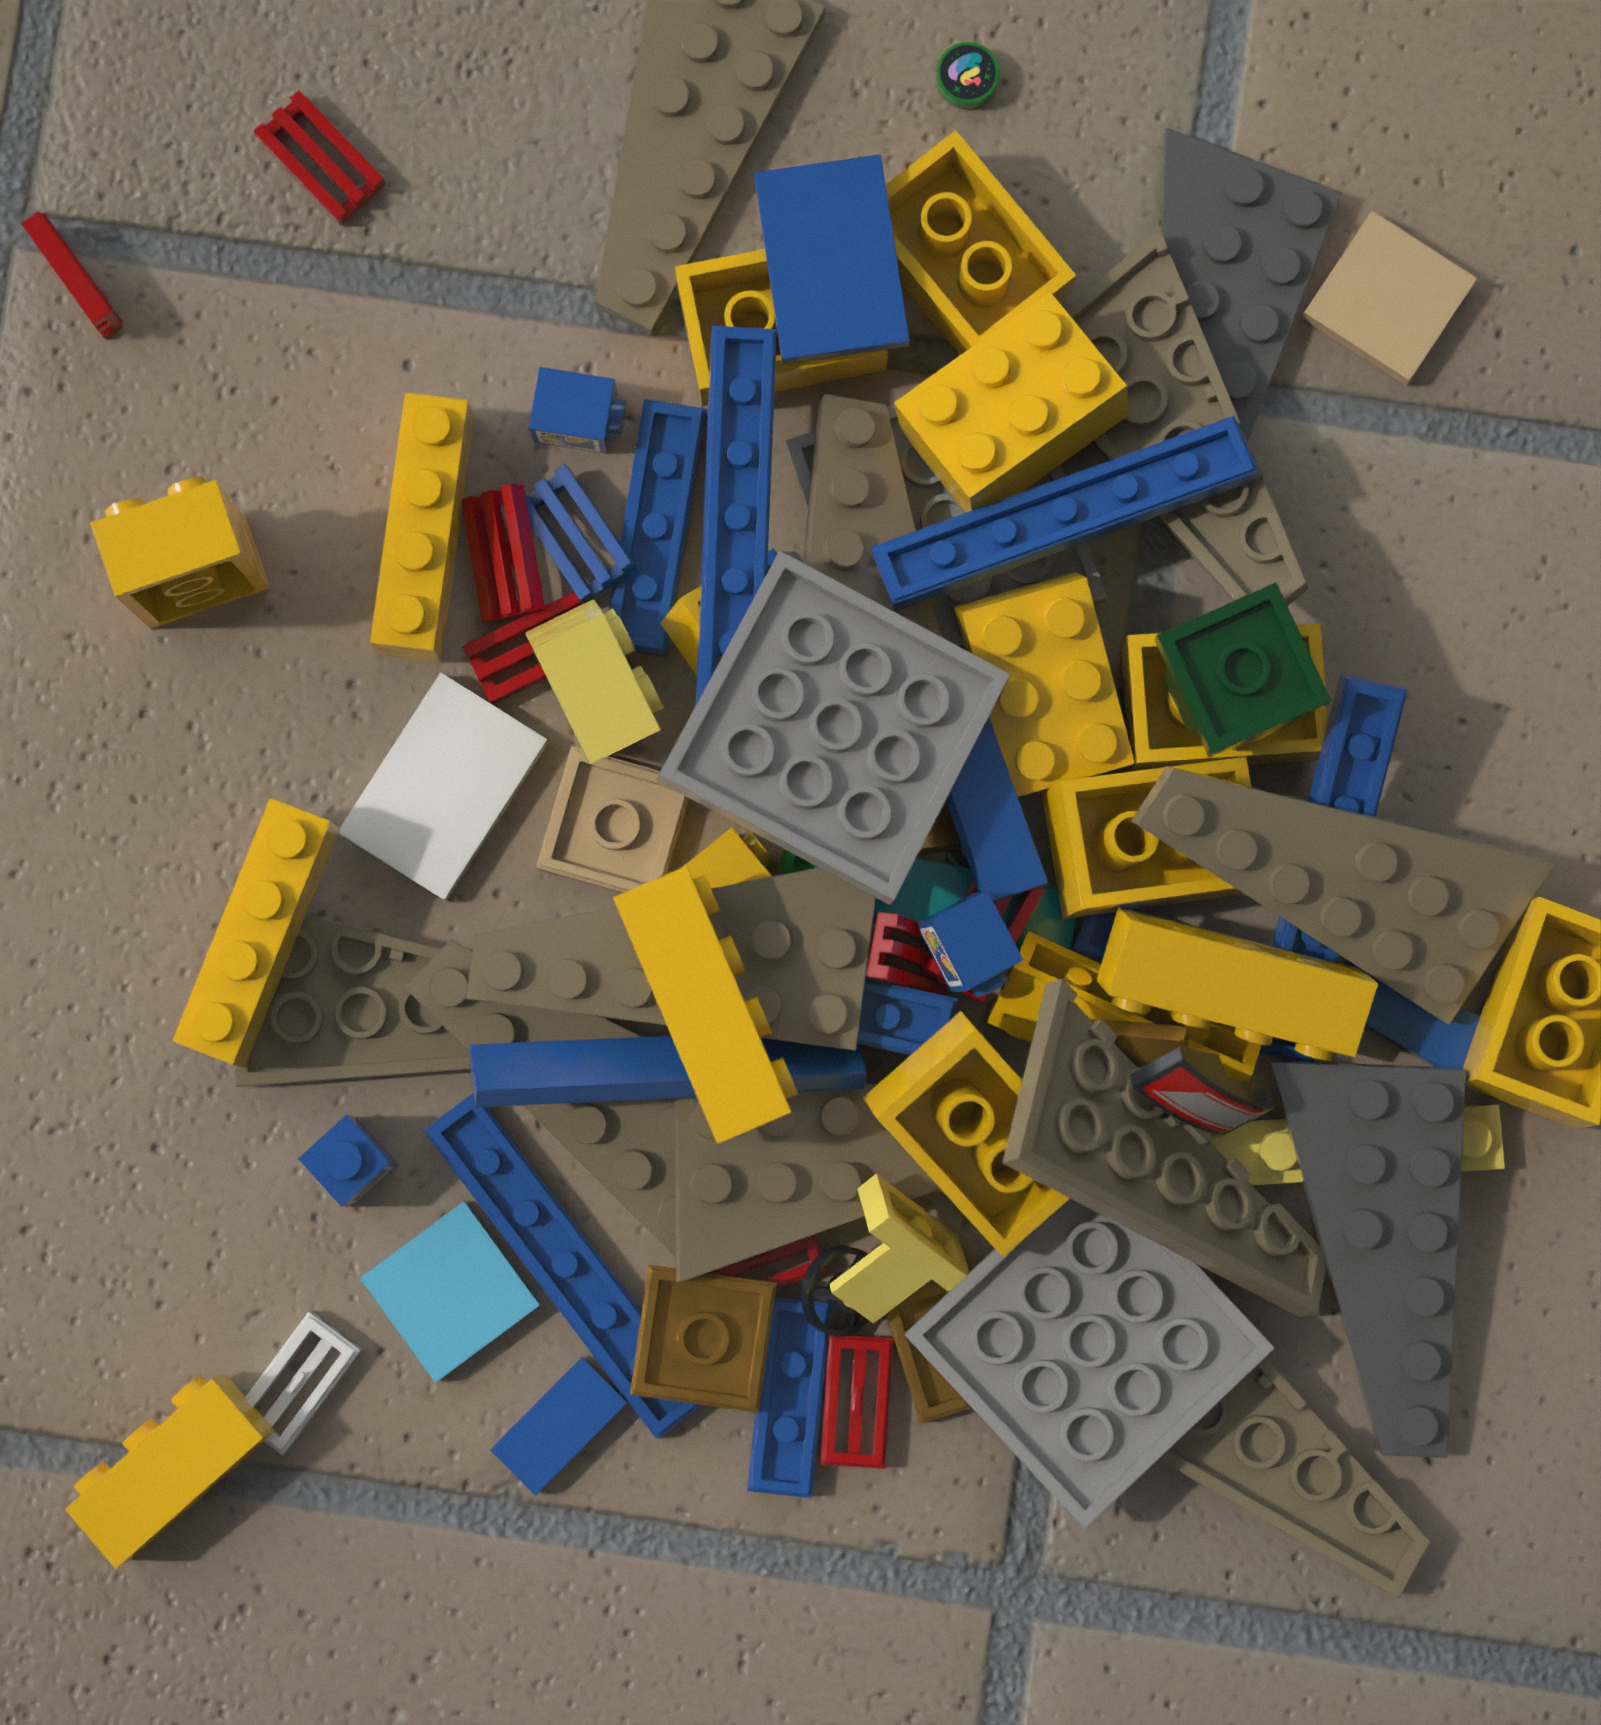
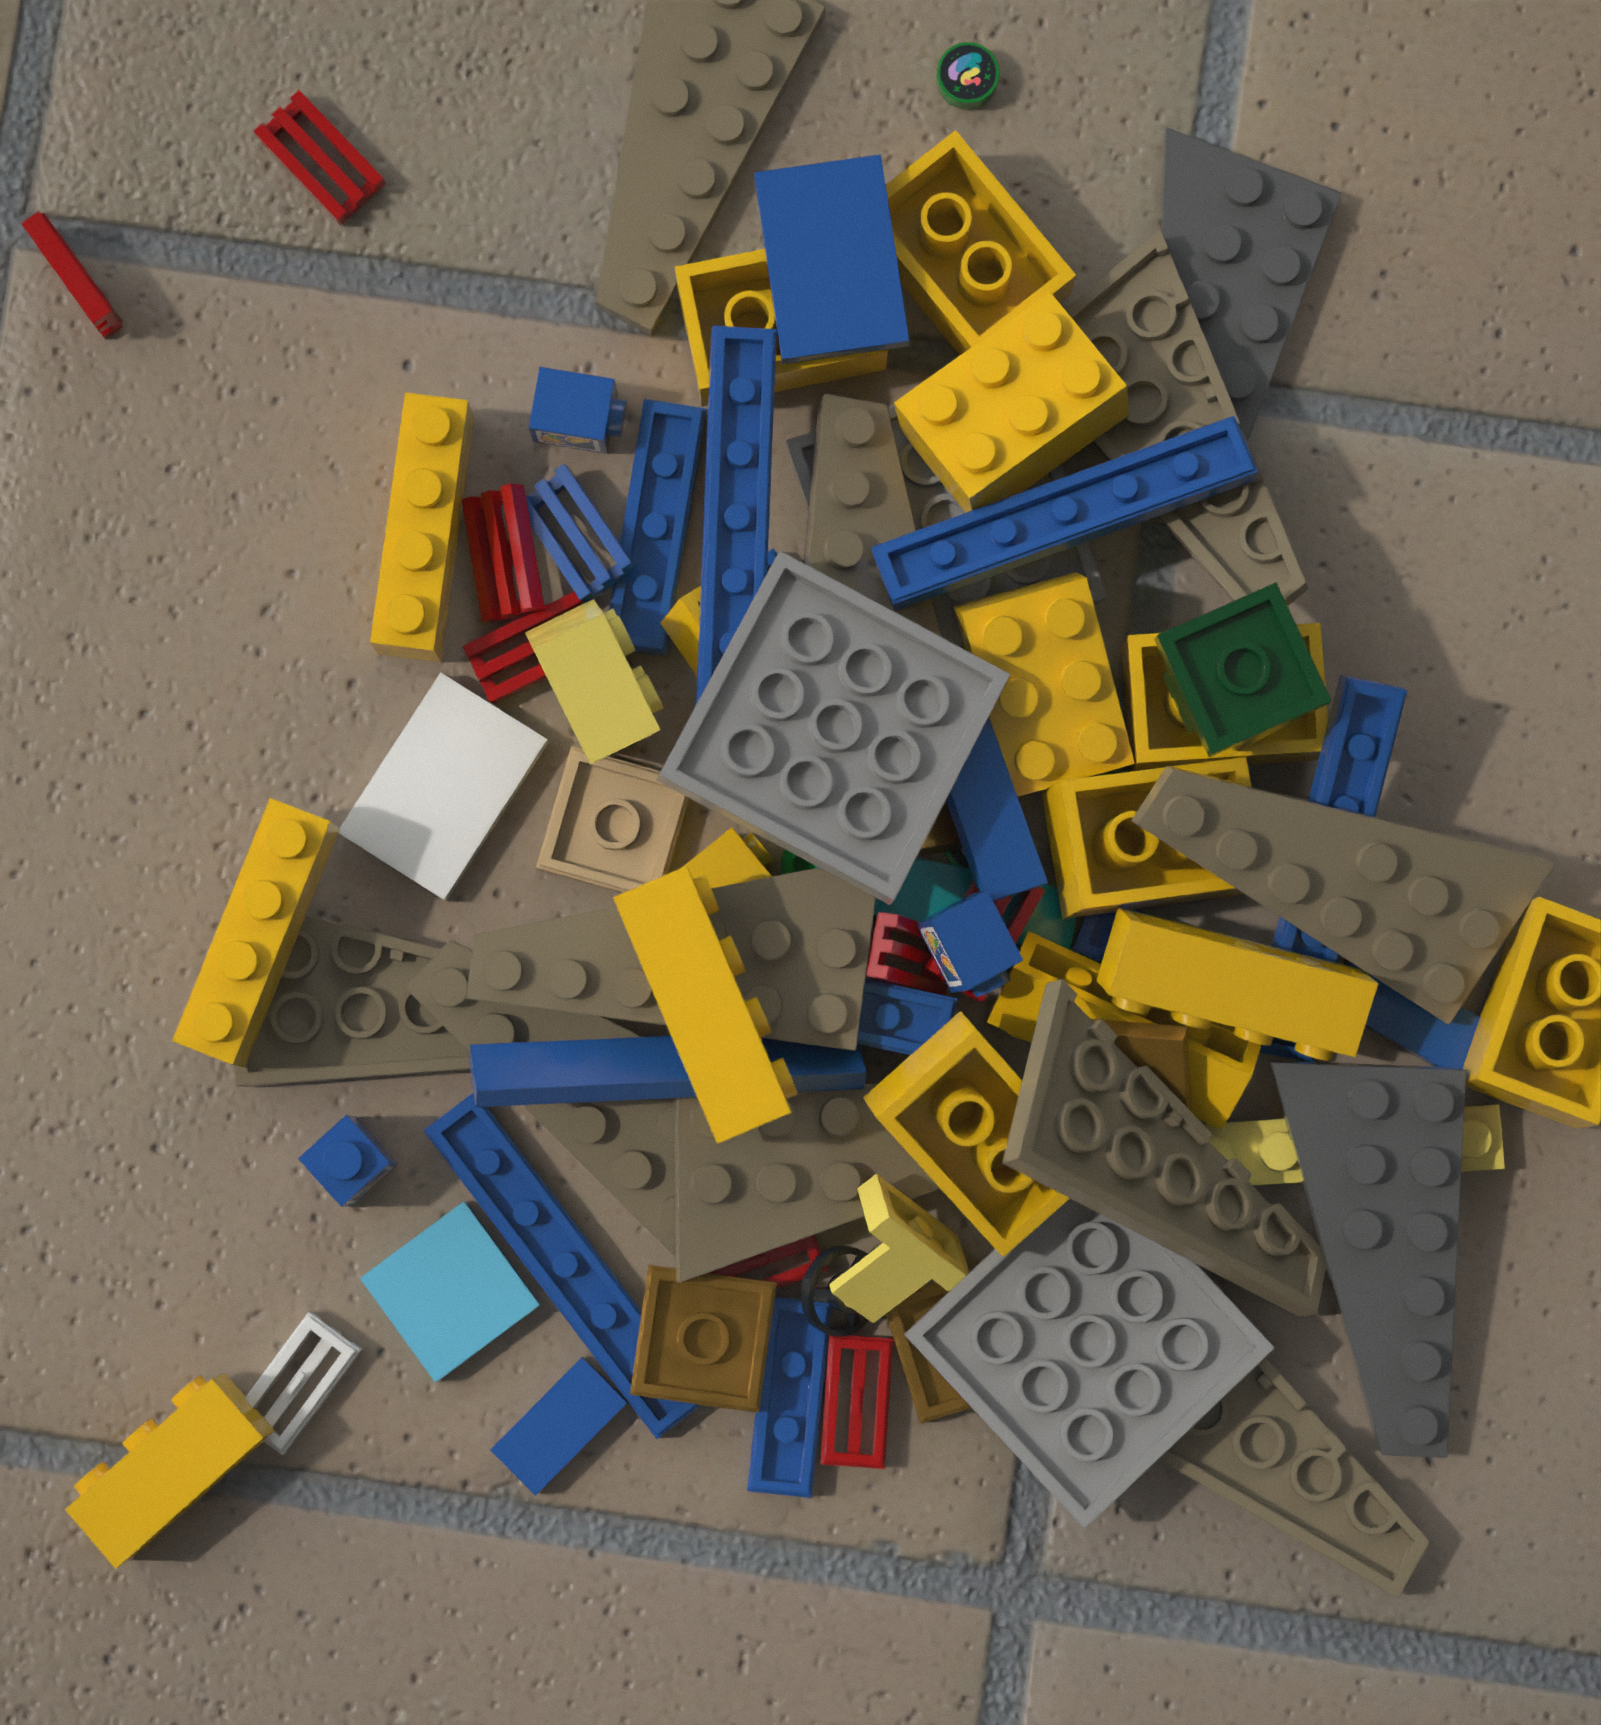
yellow brick [90,477,270,629] -> none
slope [1129,1047,1273,1136] -> none
tan tile [1301,211,1477,386] -> none

